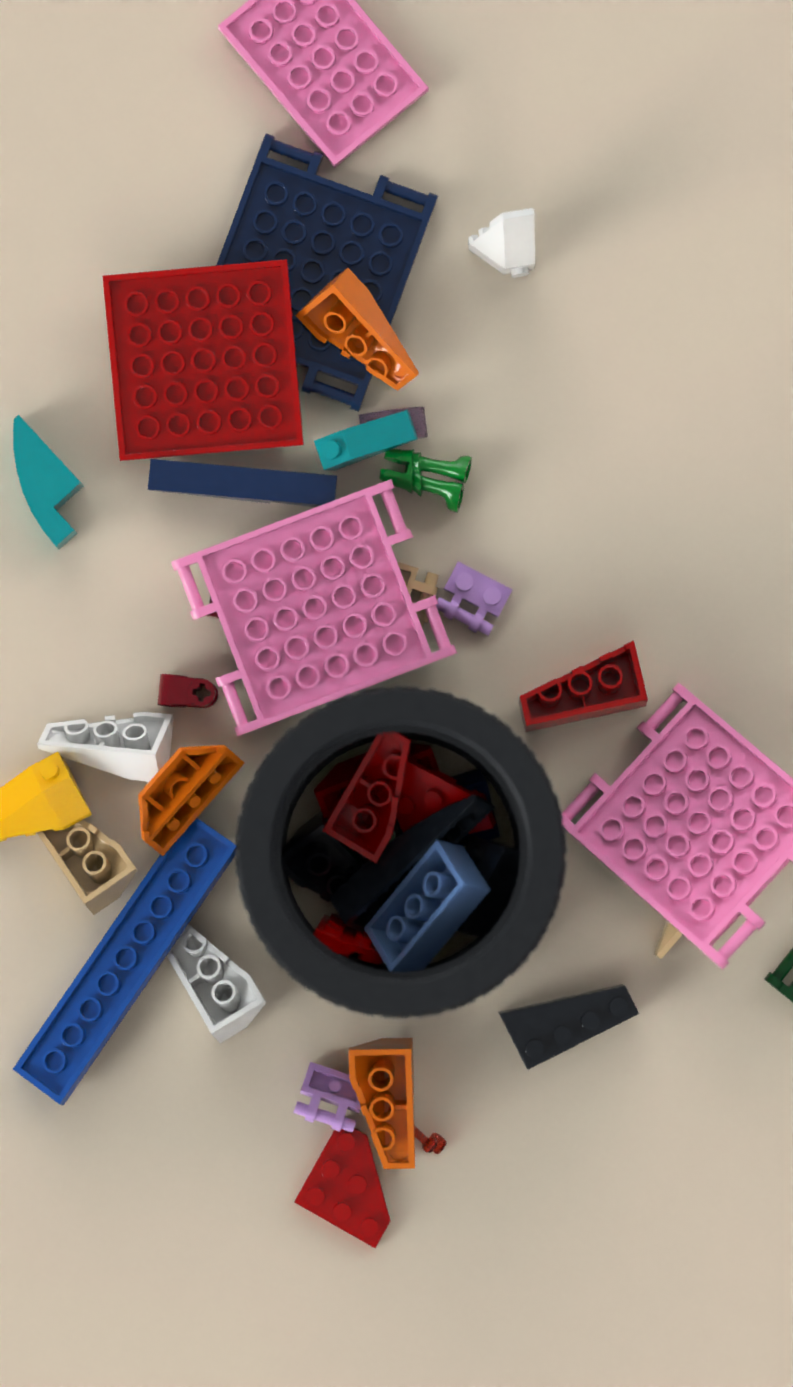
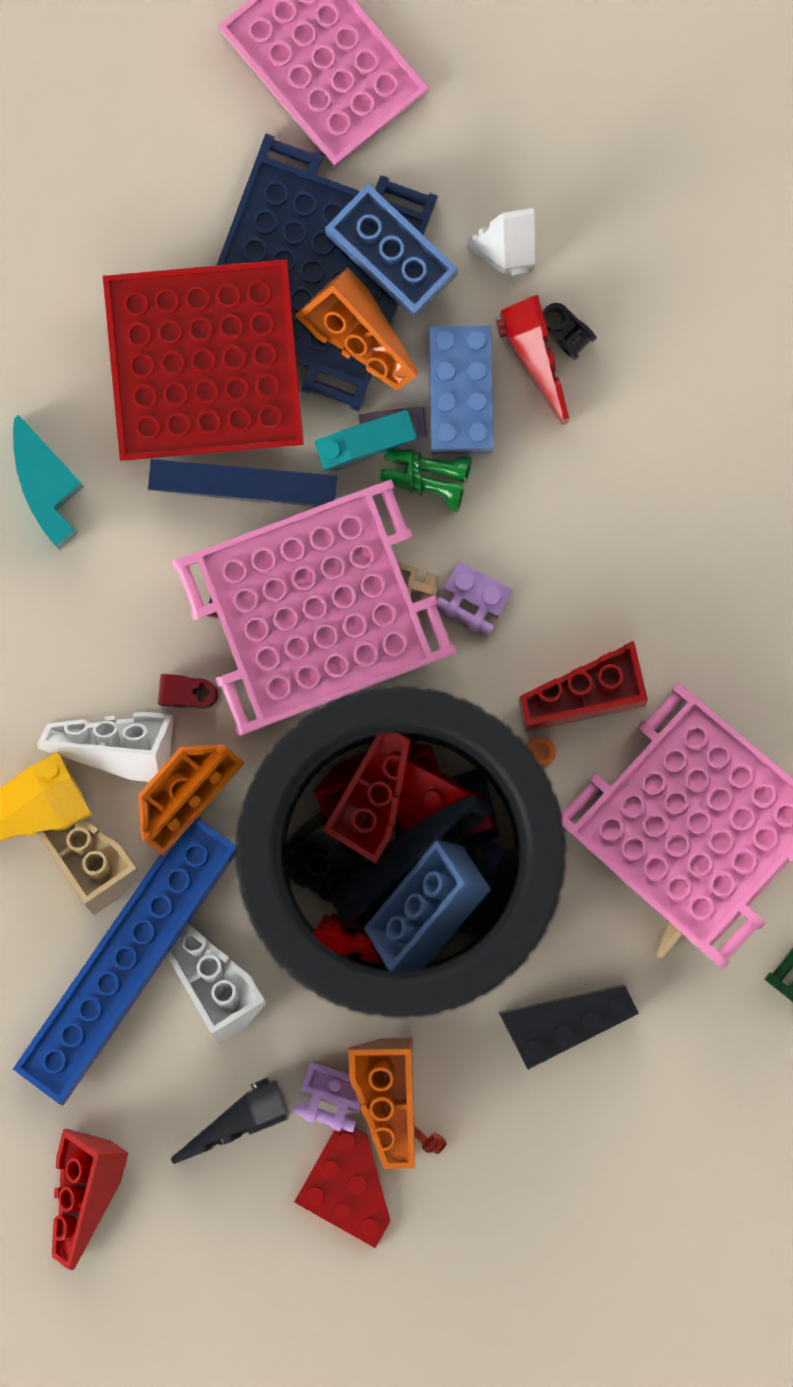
none -> red wedge [52,1129,128,1270]
none -> black wedge [171,1077,290,1164]
none -> medium blue brick [325,184,458,319]
none -> medium blue brick [429,325,494,454]
none -> red wedge [496,295,569,424]
none -> orange tile [527,736,556,767]
none -> black piece [543,302,597,360]

